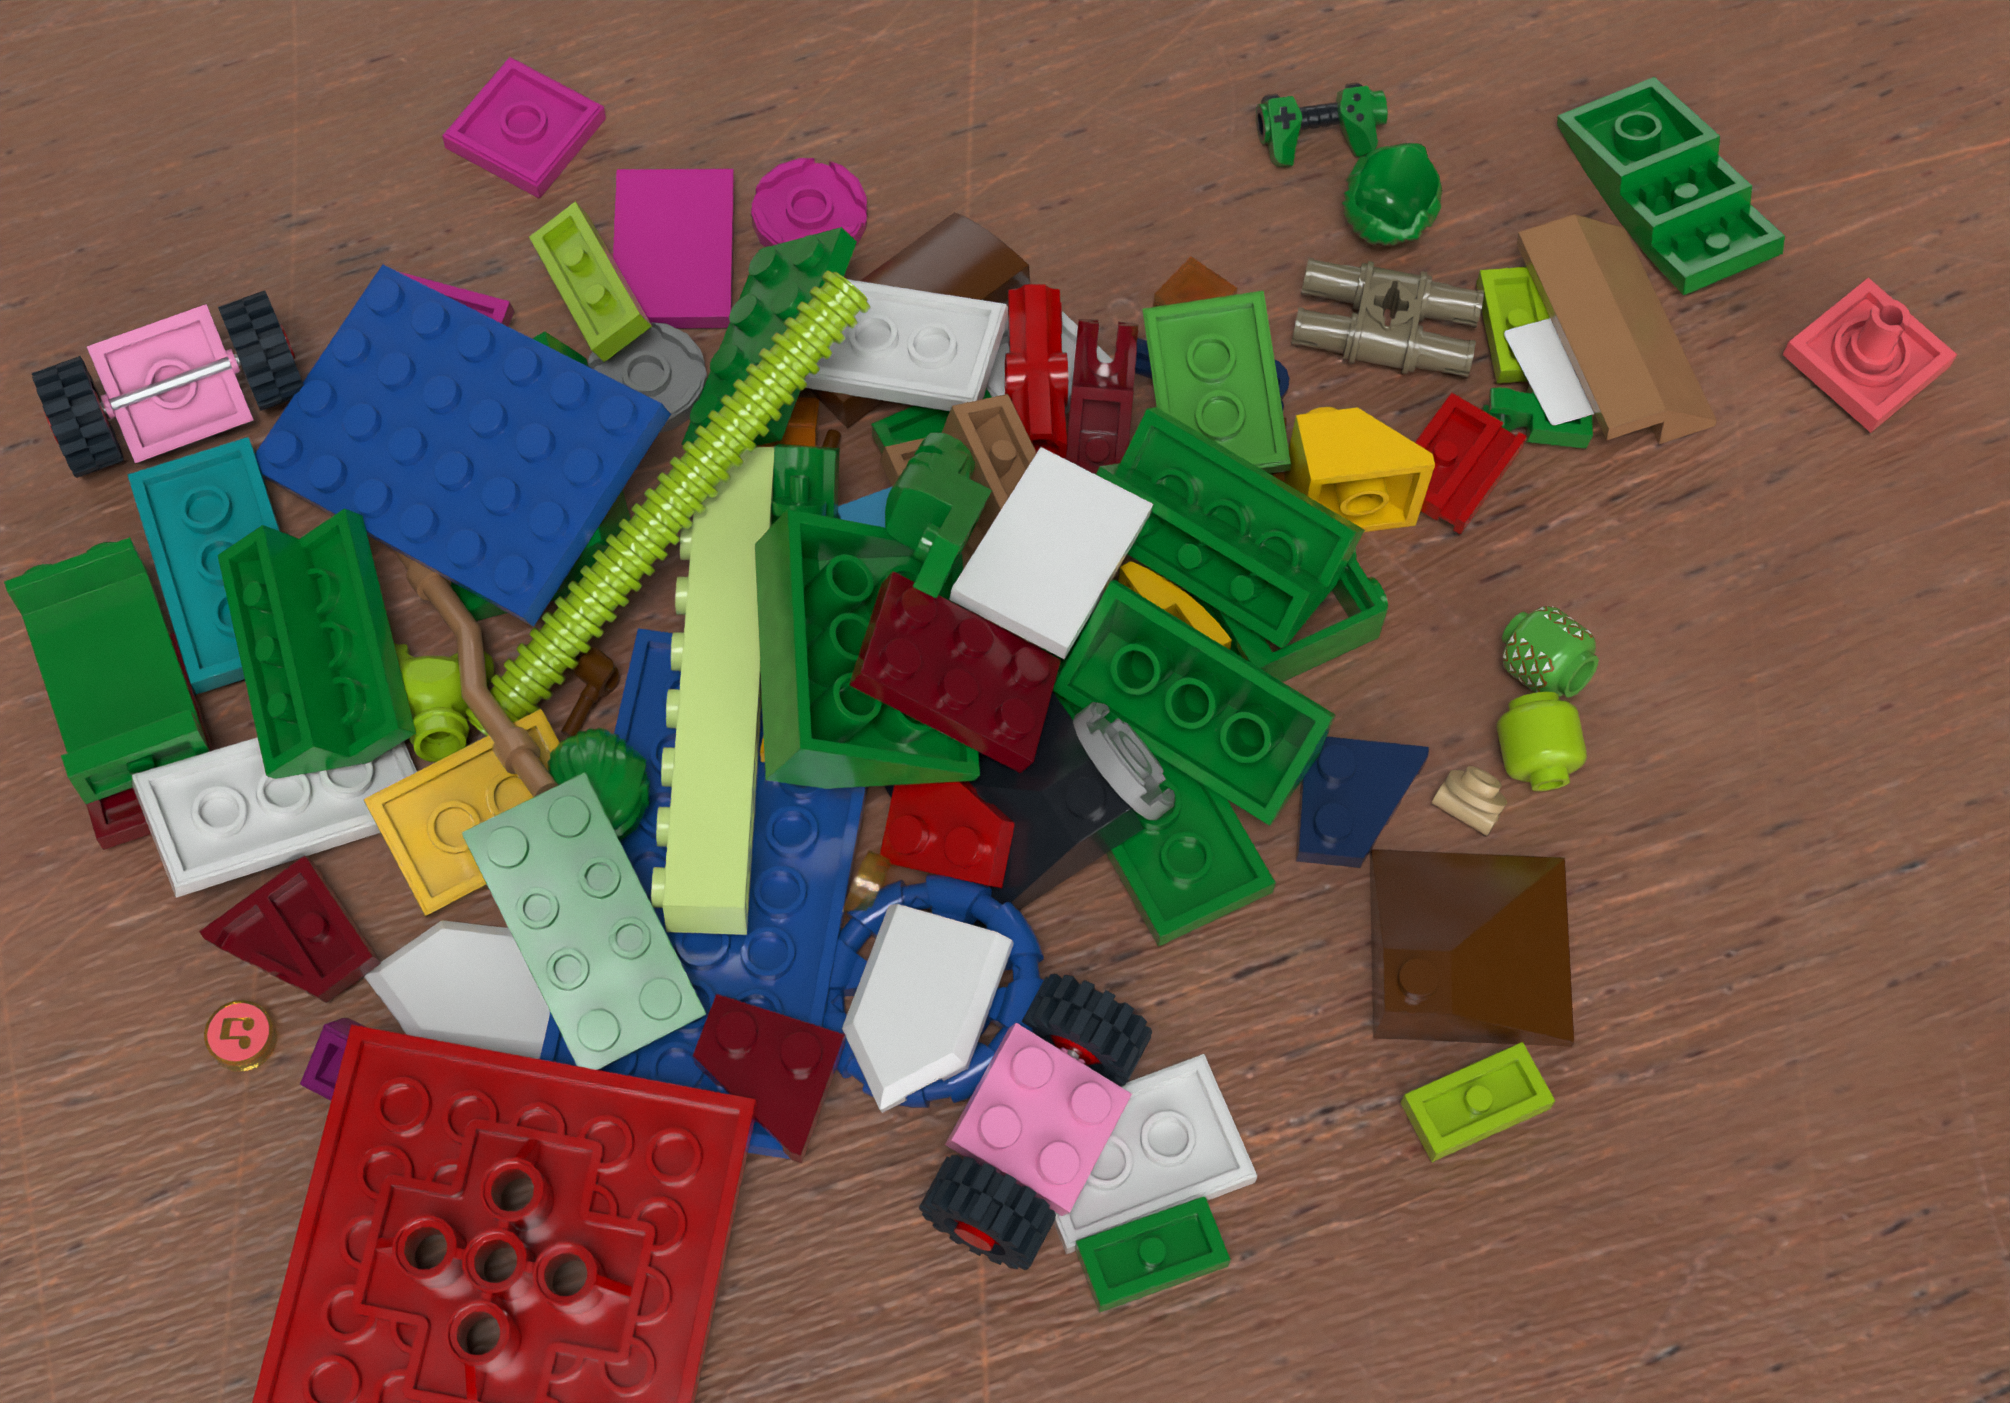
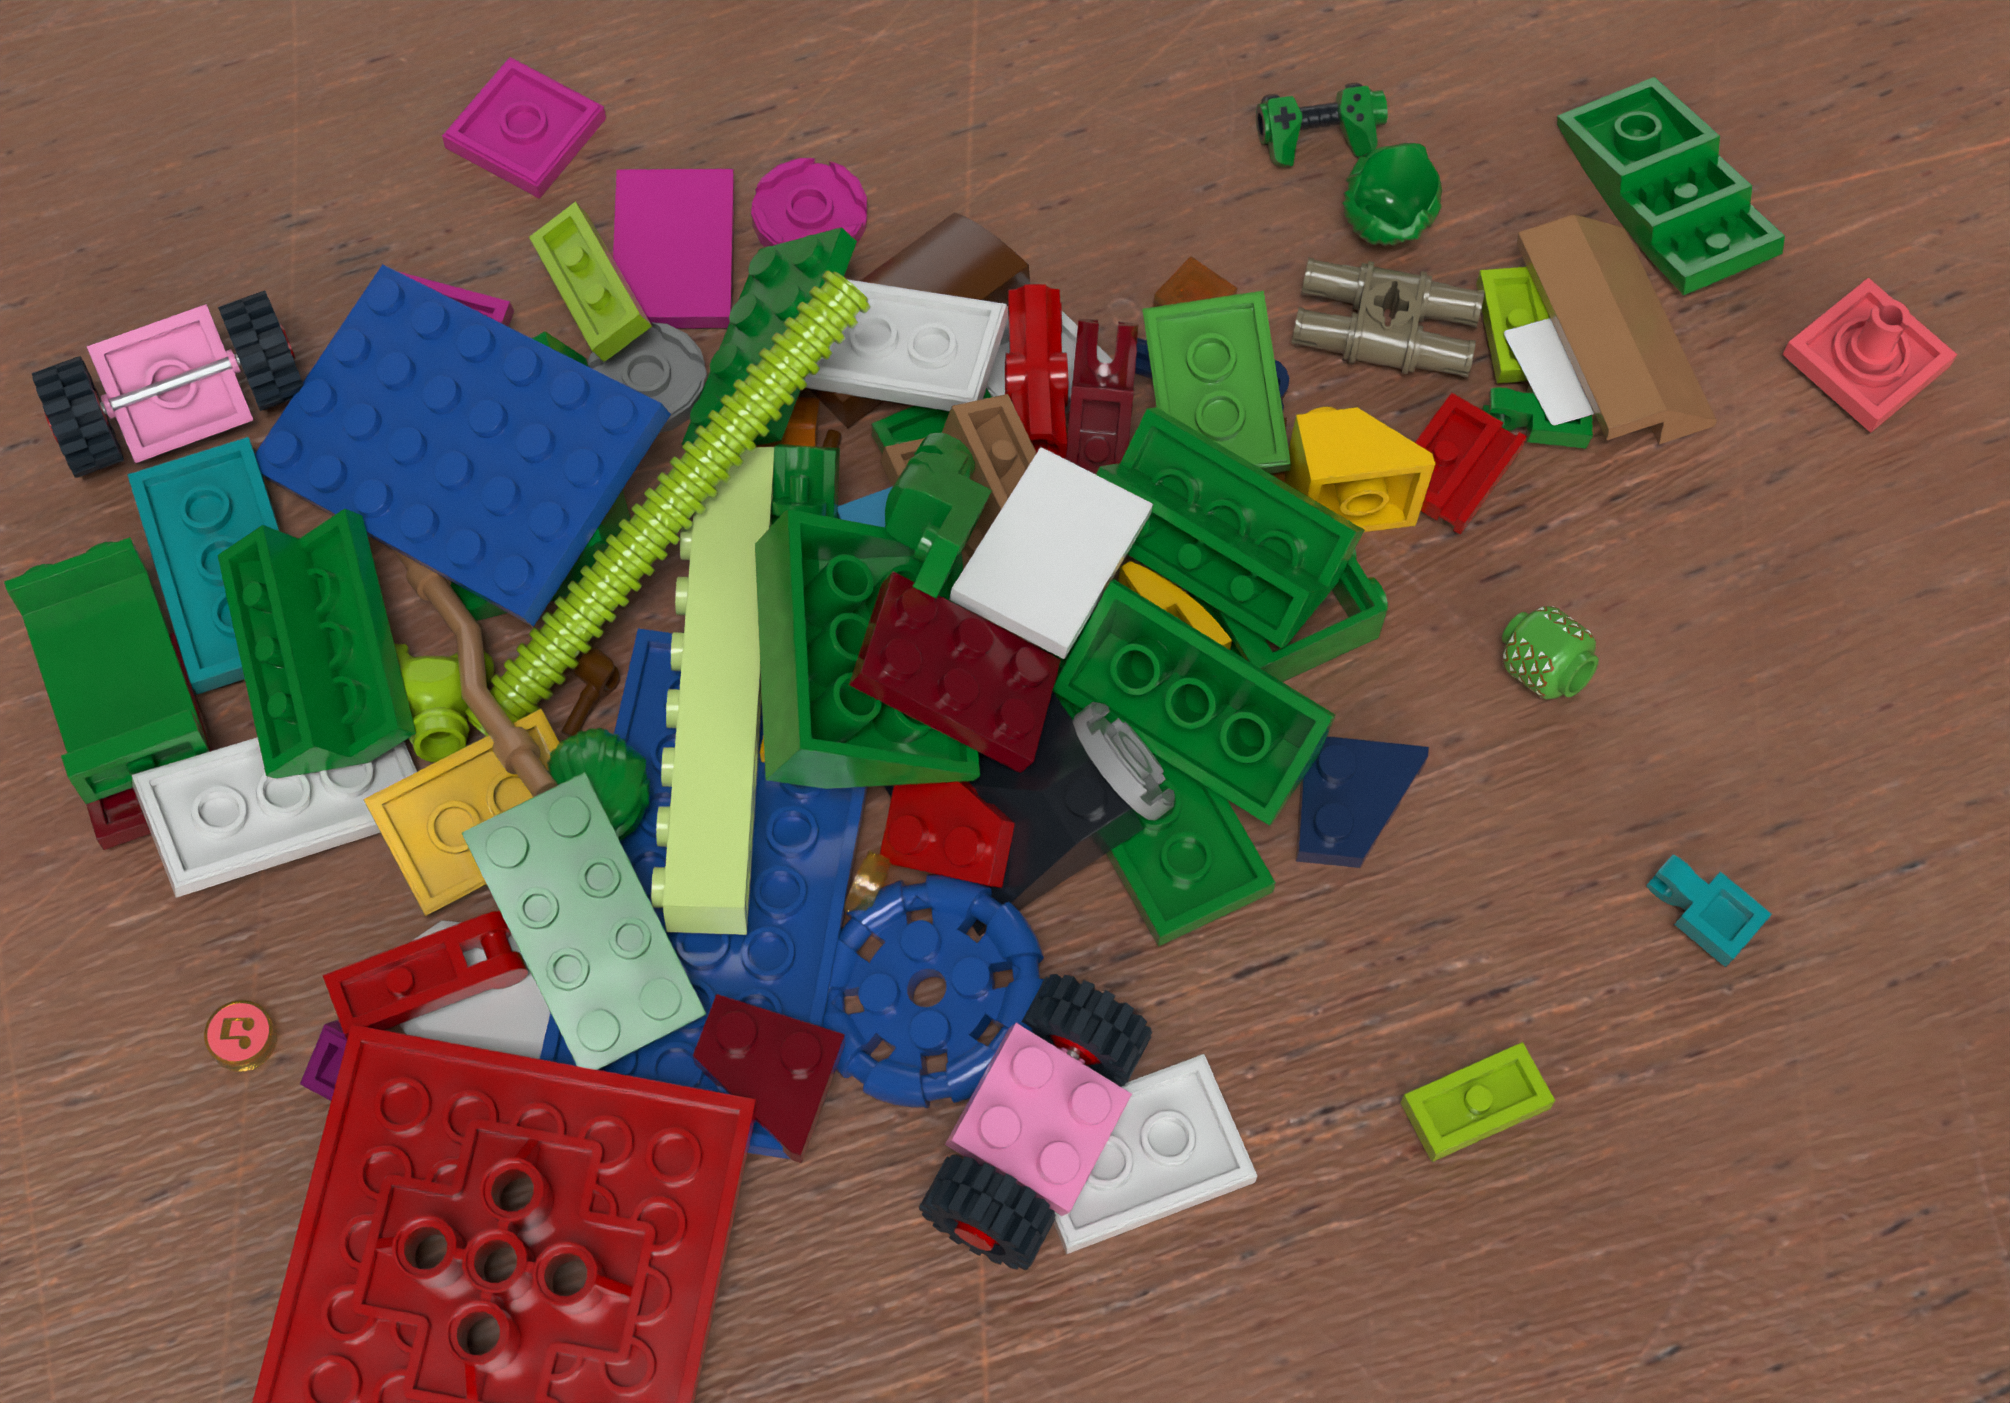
dark red wing [199,855,381,1003] -> none
white tile [842,904,1014,1113] -> none
green plate [1075,1196,1231,1313] -> none
reddish brown slope [1370,849,1574,1047] -> none
tan plate [1432,766,1507,836] -> none
lime head [1497,692,1587,791] -> none
none -> red plate [322,911,528,1040]
none -> teal plate [1646,854,1772,967]

